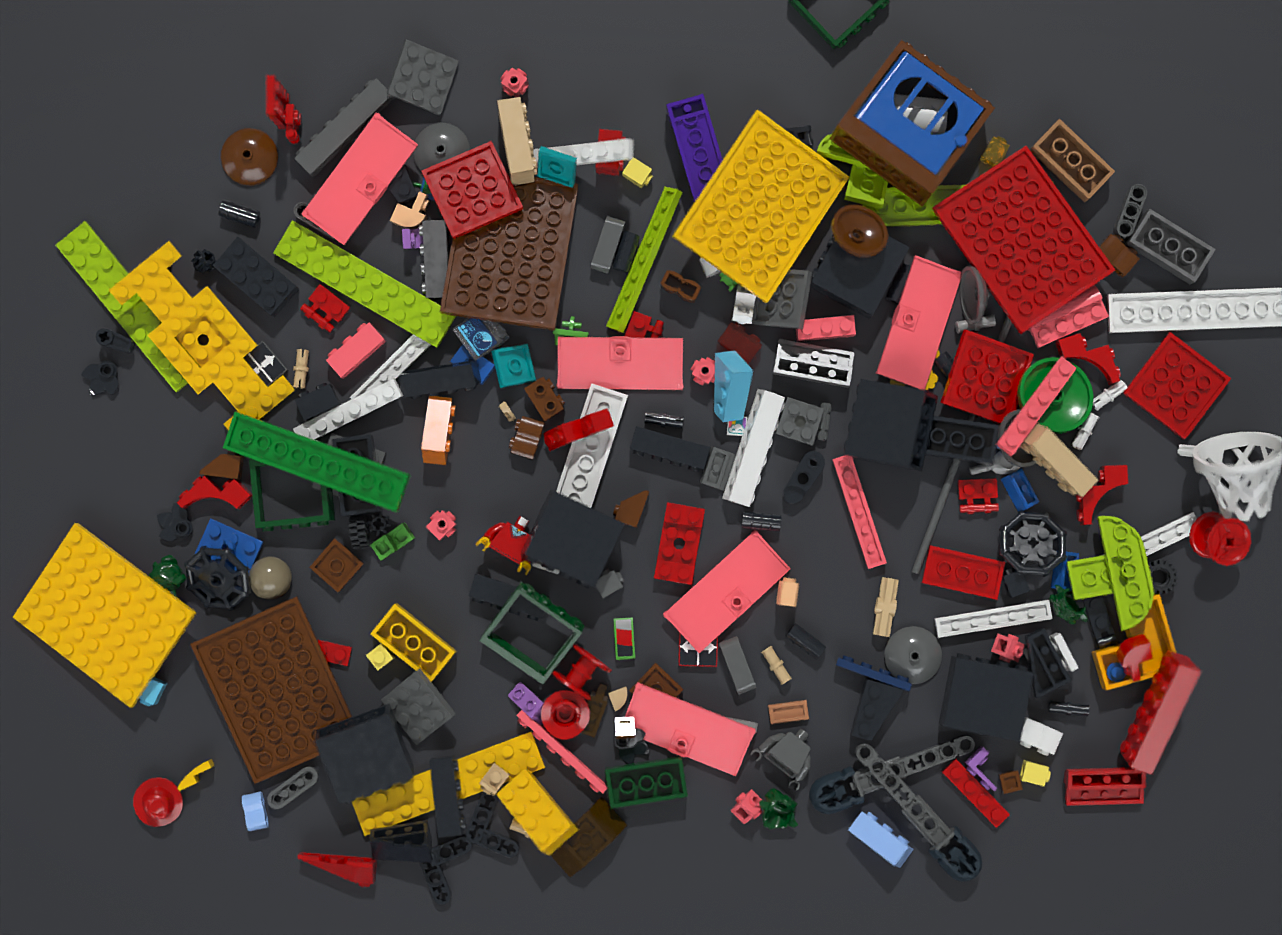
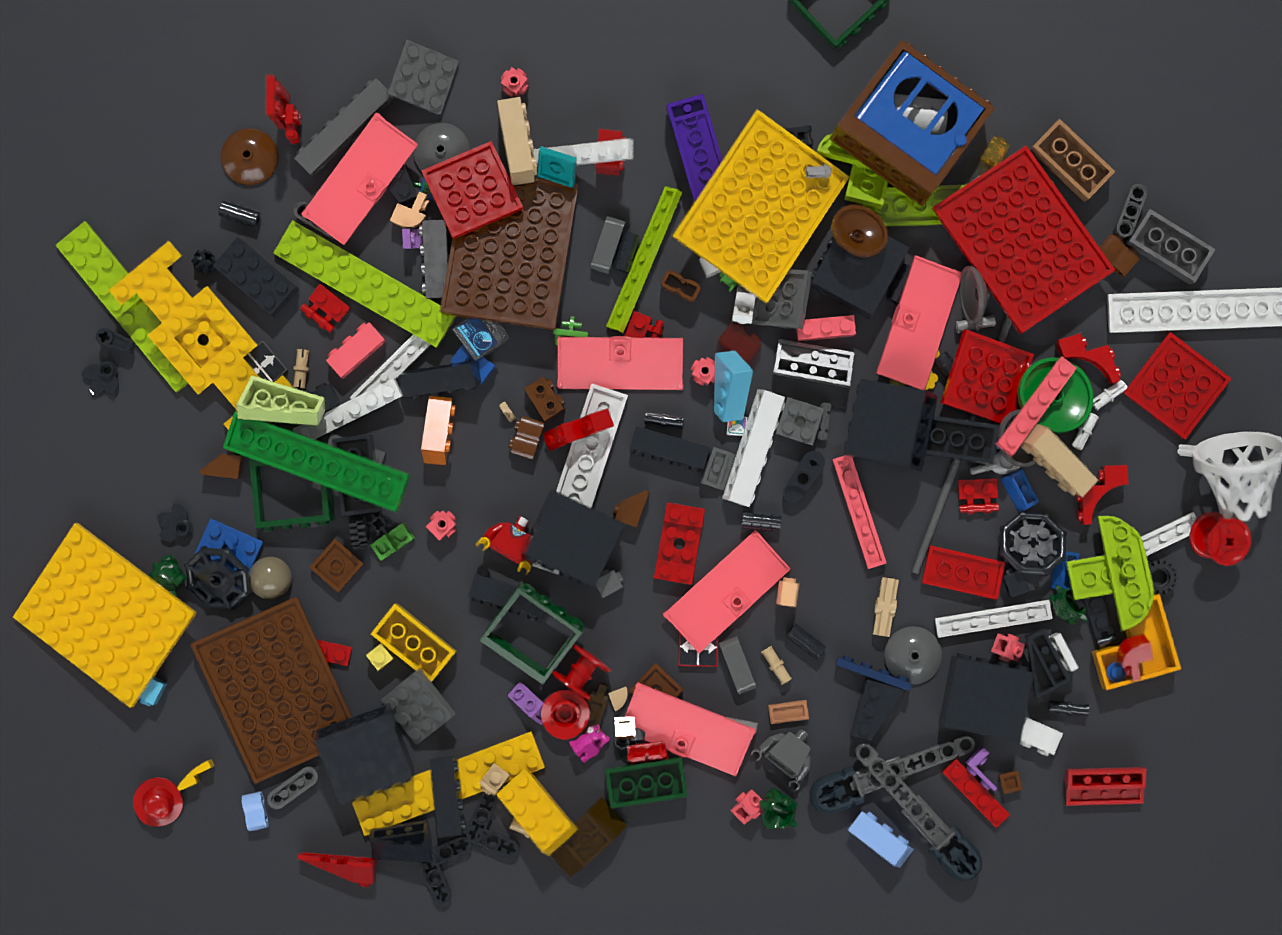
red arch [177,476,253,509] -> none
teal tile [491,344,536,388] -> none
coral plate [517,710,608,793] -> none
slope [614,617,635,660] -> none
light yellow brick [622,157,653,188] -> none
light yellow brick [1019,760,1051,786] -> none
coral brick [1028,285,1109,348] -> none
red brick [1120,650,1201,774] -> none
none -> yellowish green wedge [237,376,325,426]
none -> dark pink animal [569,725,610,763]
none -> red hinge [627,740,668,764]
none -> light grey pin [805,164,831,179]

